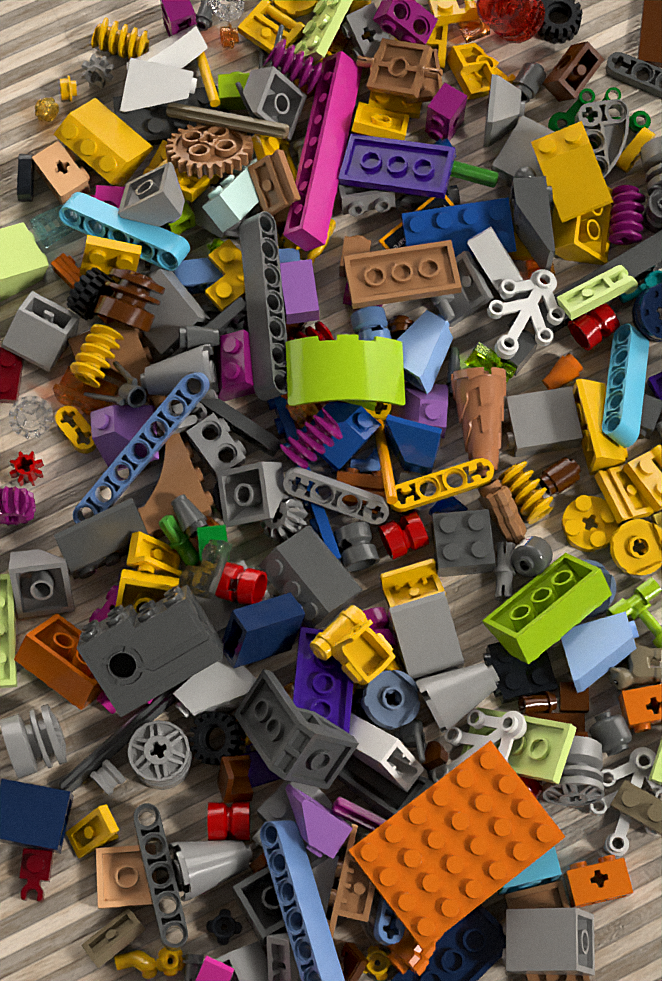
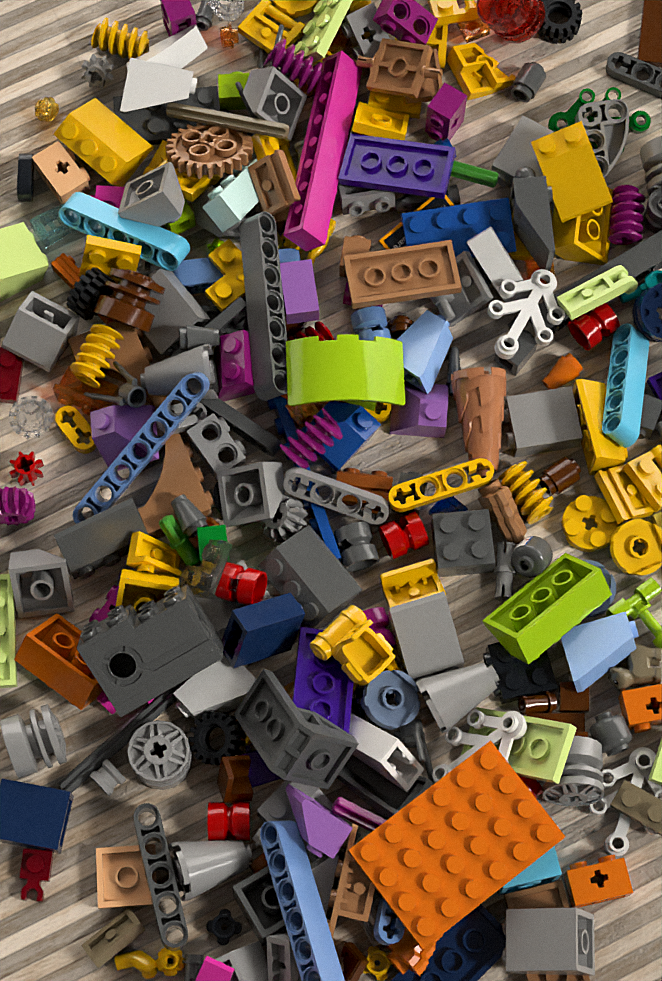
yellow plate [60,75,77,102] -> none
yellow slope [65,804,119,858] -> none
yellow bar [196,52,220,107] -> none
medium blue arm [349,447,381,474] -> none
light orange bar [374,419,398,504] -> none
blue slope [385,415,442,476] -> none
reddish brown tile [421,741,448,771] -> none
clear neon green plate [464,342,516,384] -> none
light grey slope [483,74,525,147] -> none
reddish brown brick [542,41,605,102] -> none
yellow beam [616,127,656,173] -> none

